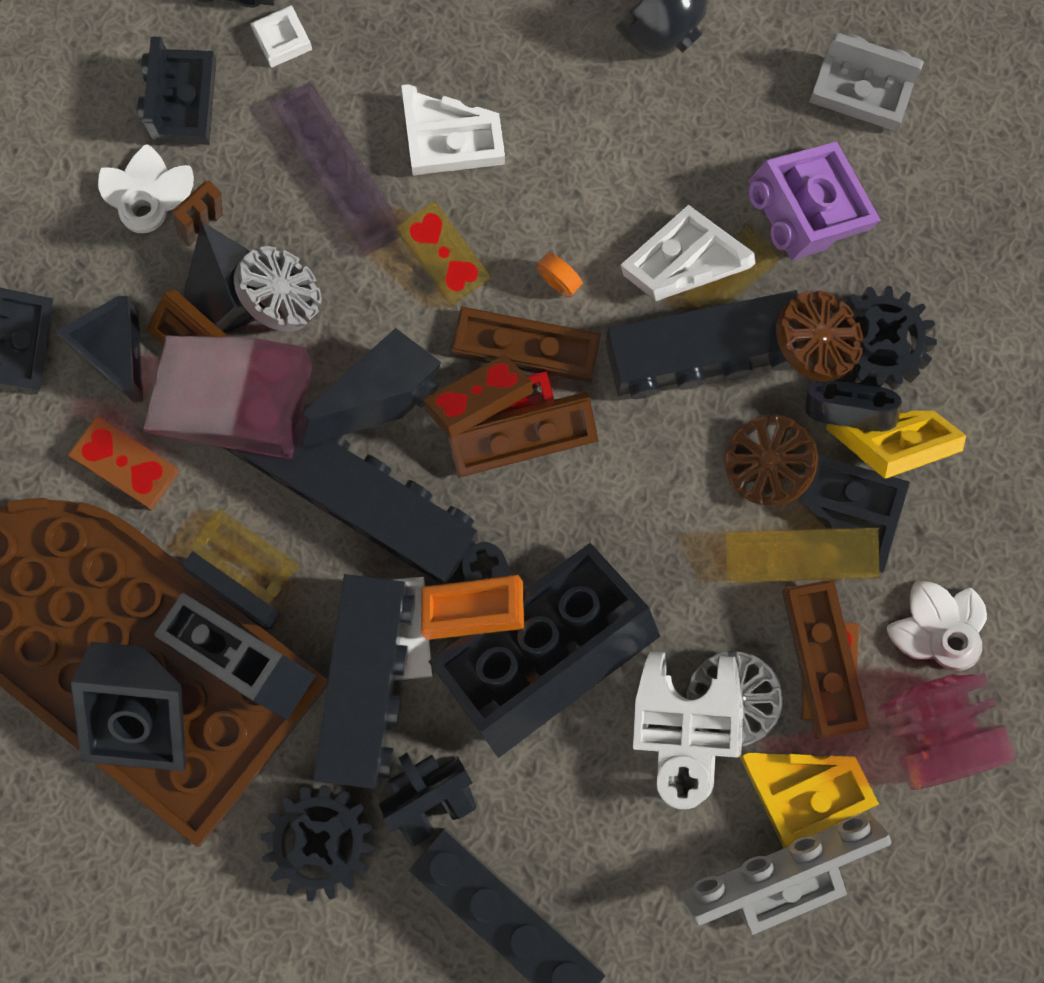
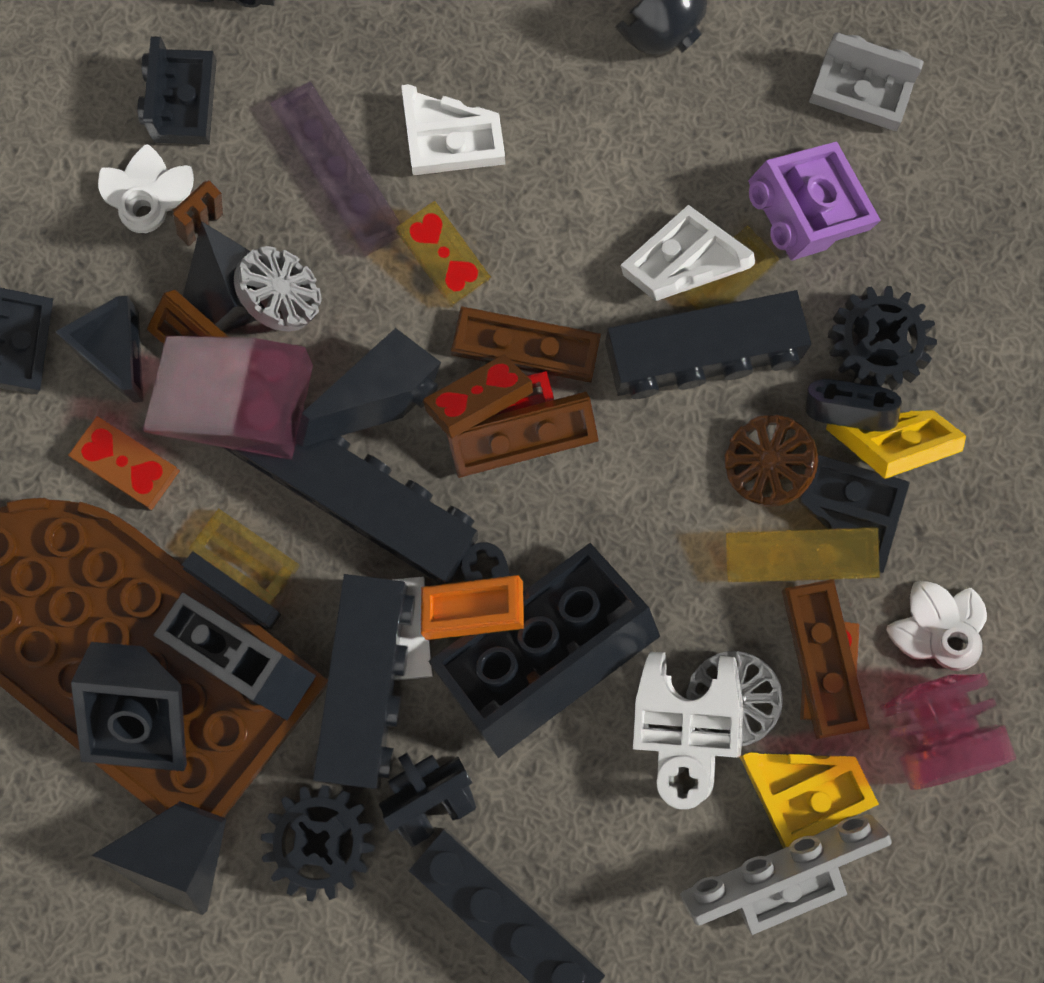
white tile [250,5,312,68] -> none
orange tile [536,252,583,297] -> none
reddish brown wheel [776,290,863,382] -> none
none -> black slope [92,801,226,915]

